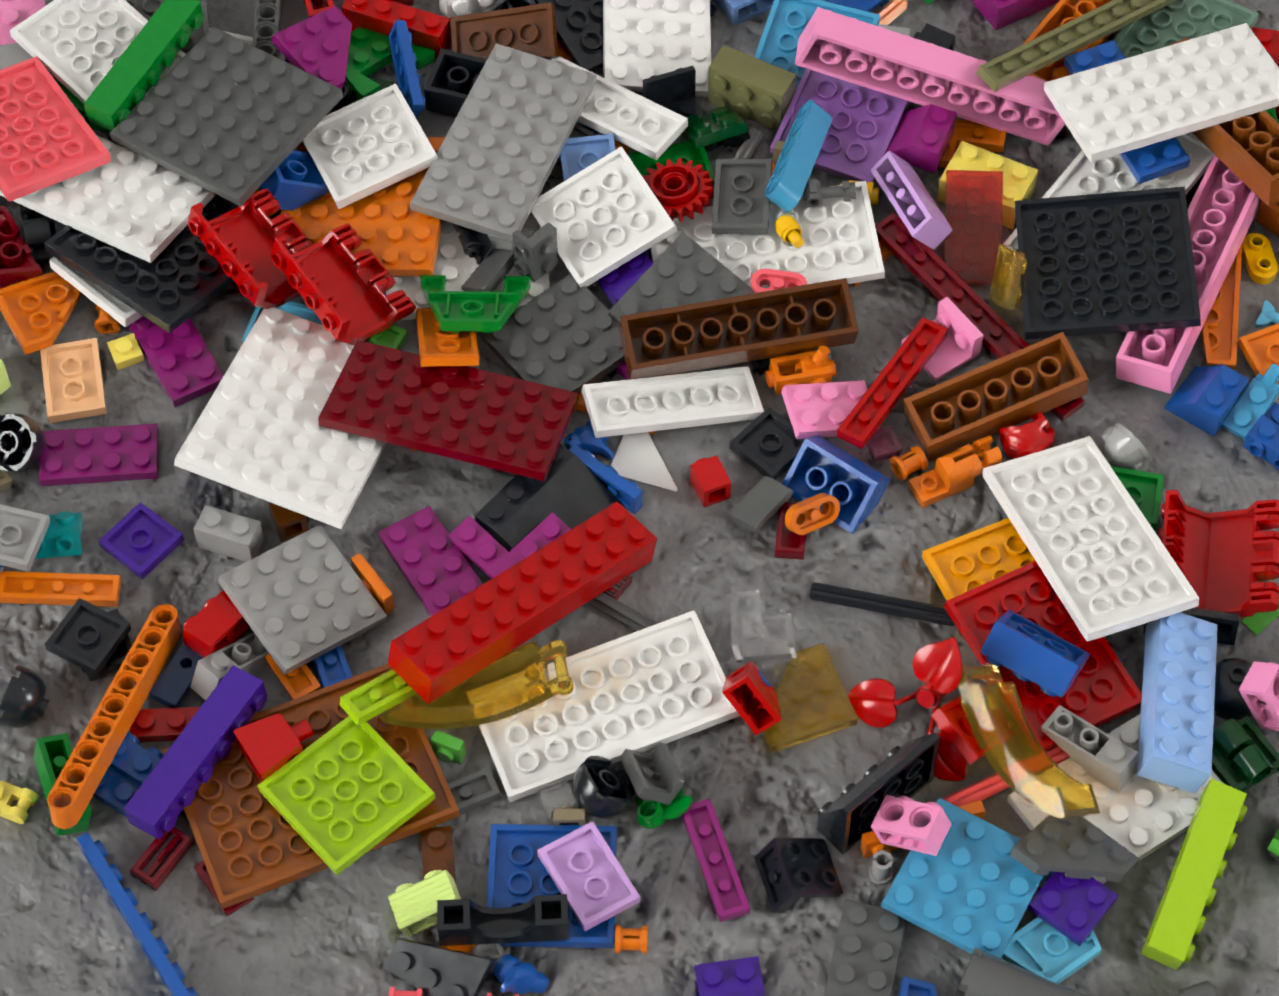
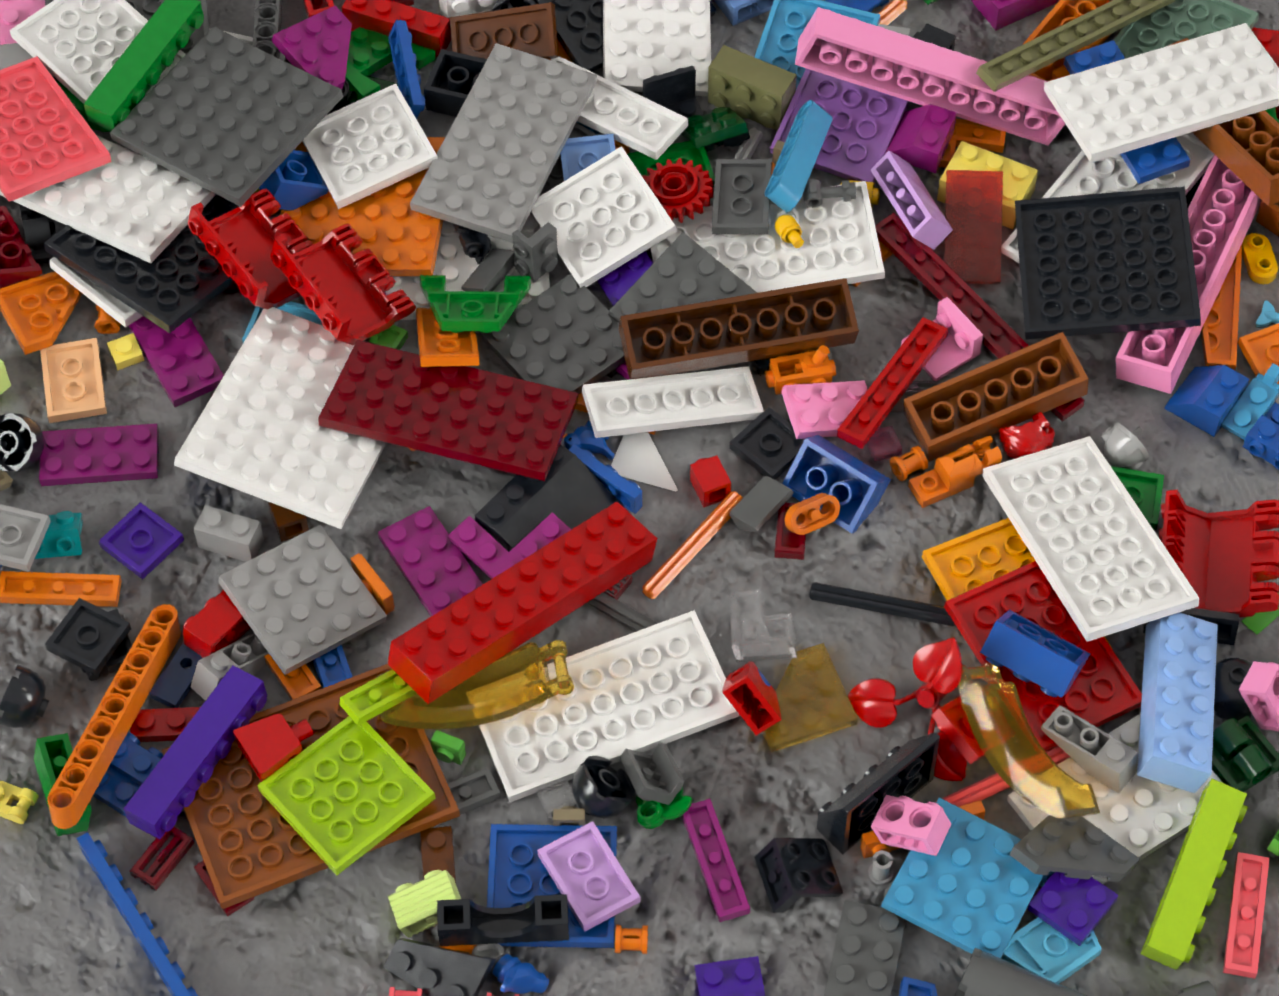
coral plate [751,269,807,293] -> none
clear yellow plate [989,244,1027,309] -> none
none -> orange axle [642,491,743,600]
none -> coral plate [1223,852,1270,979]

